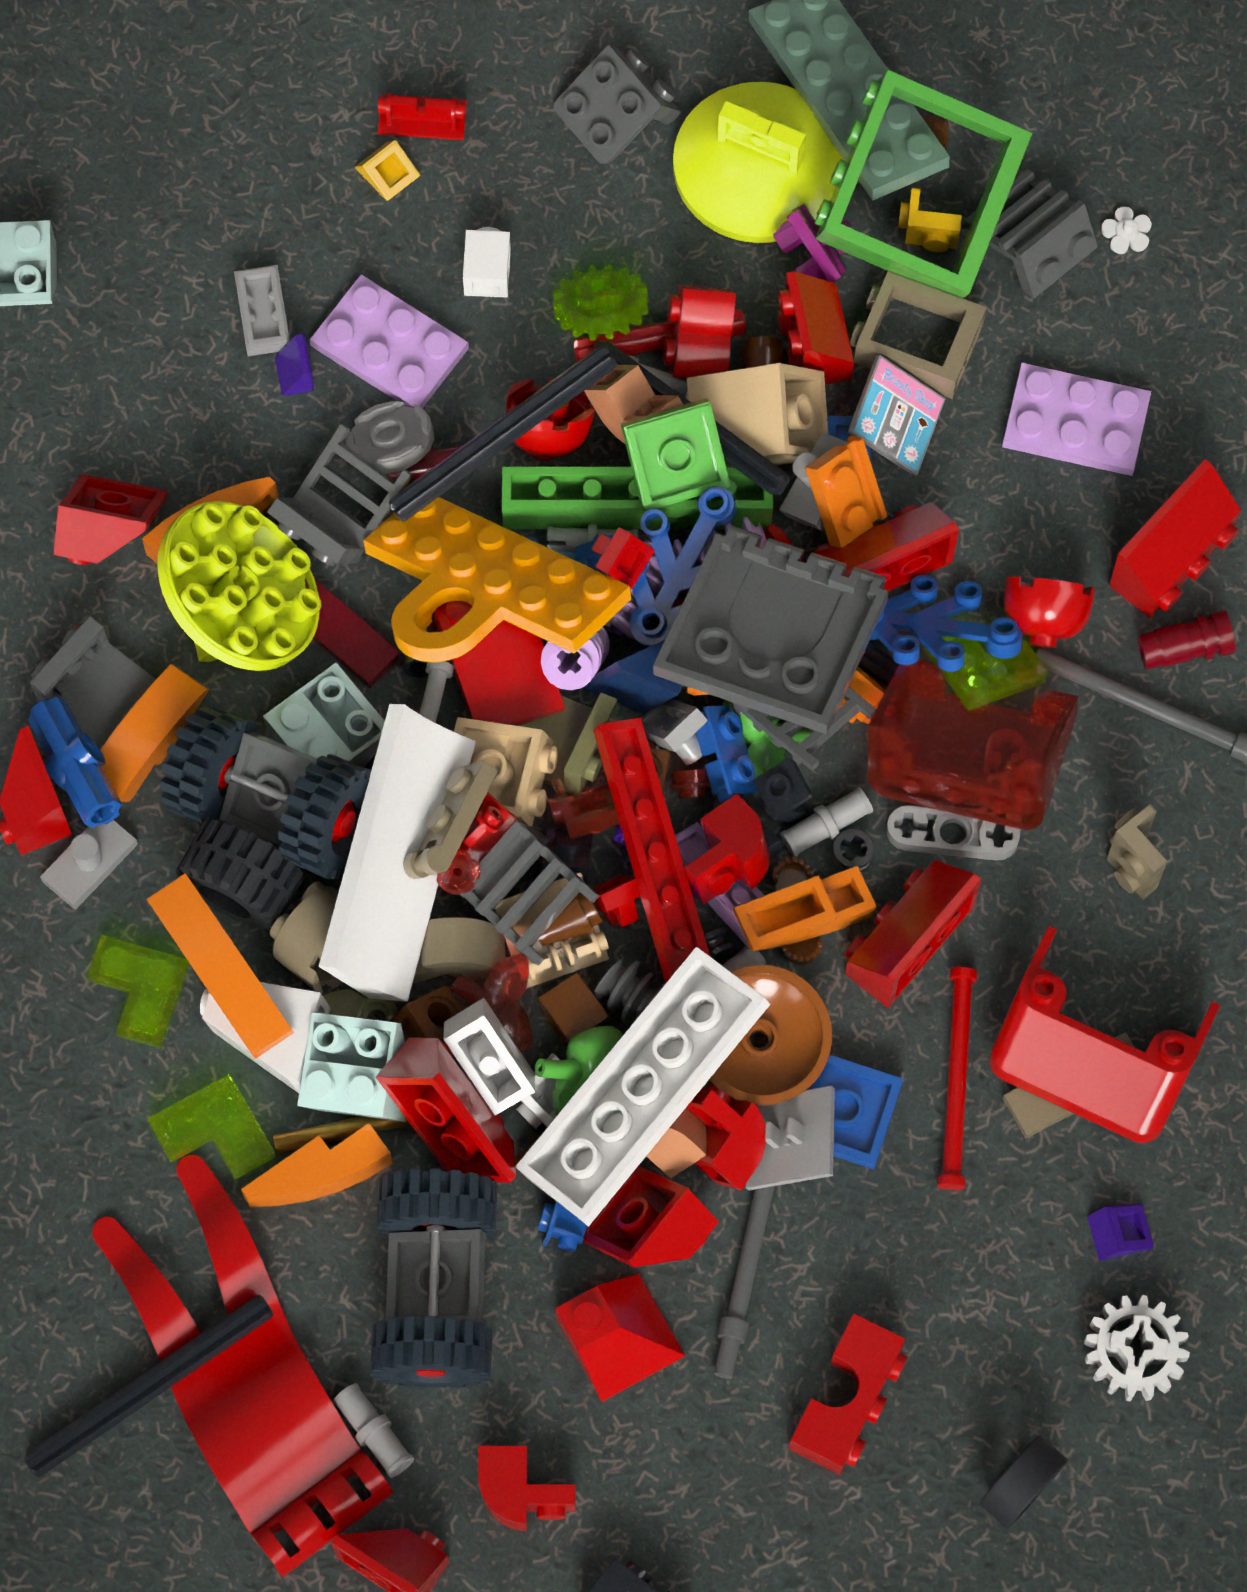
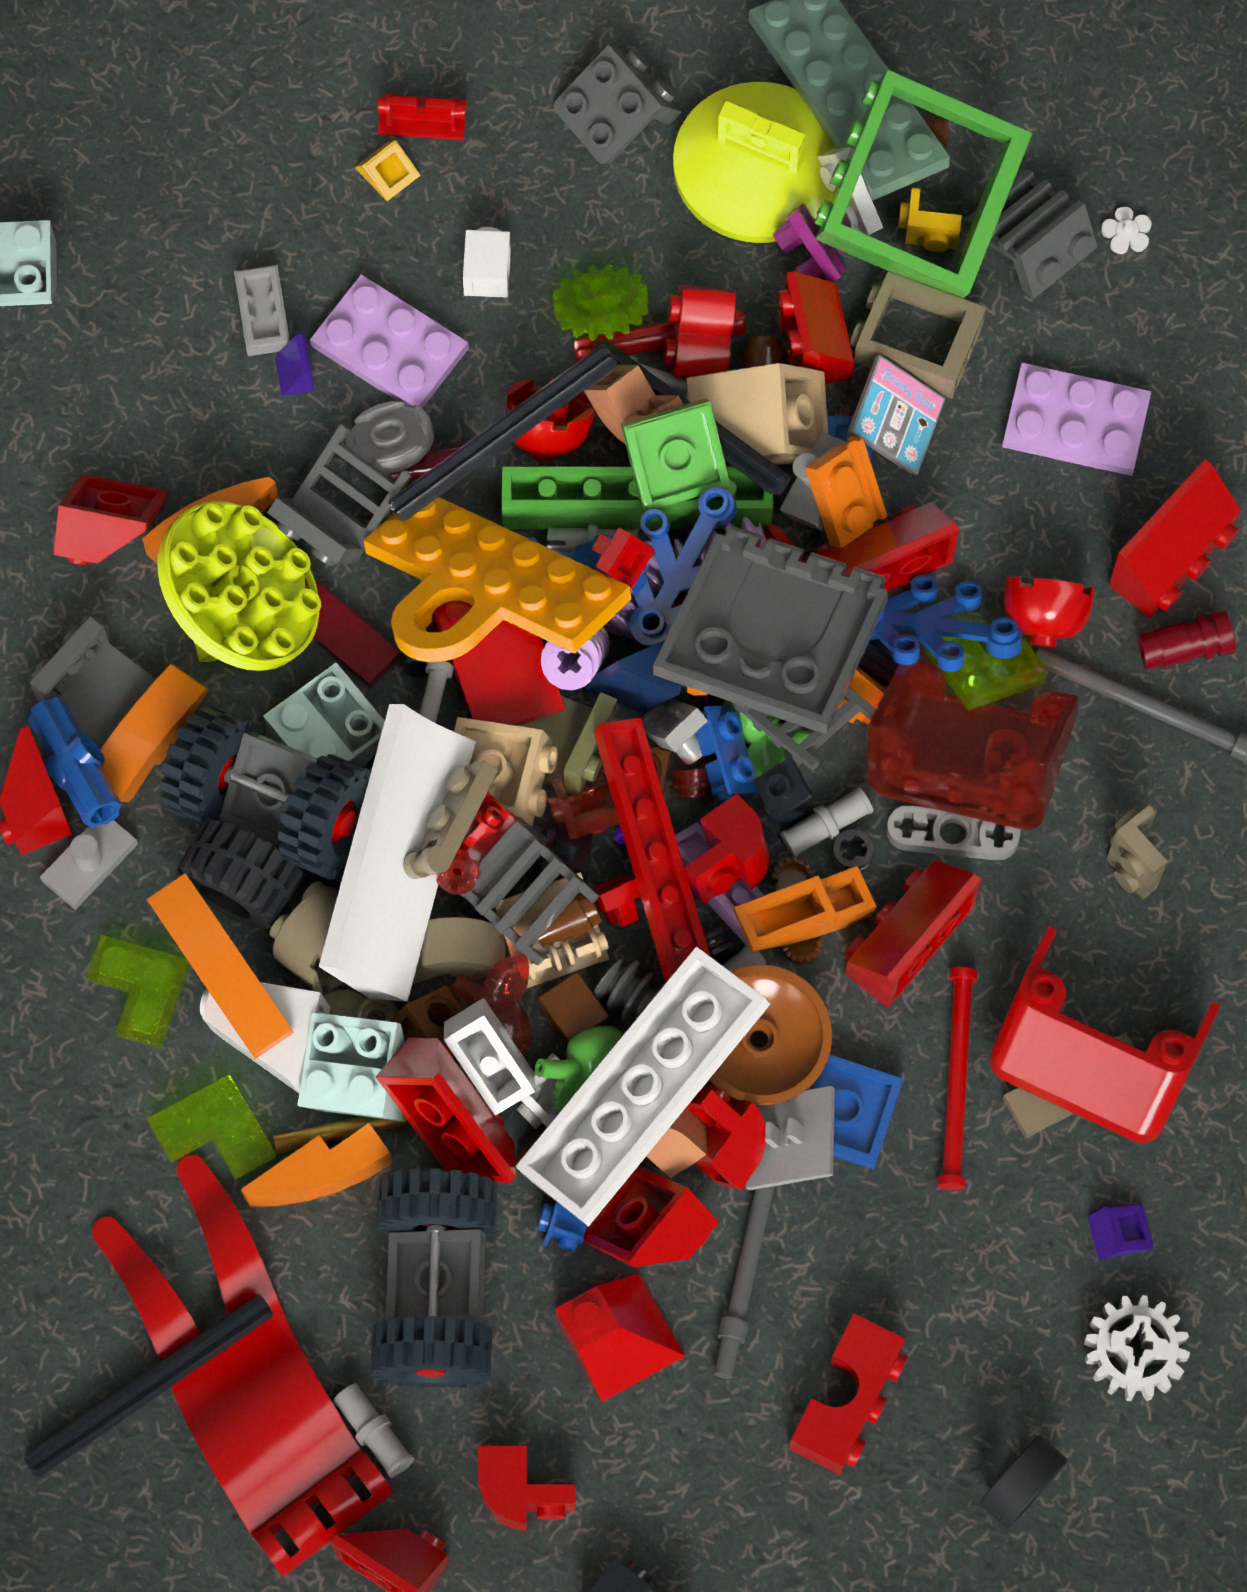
none -> white plate [818,147,883,235]

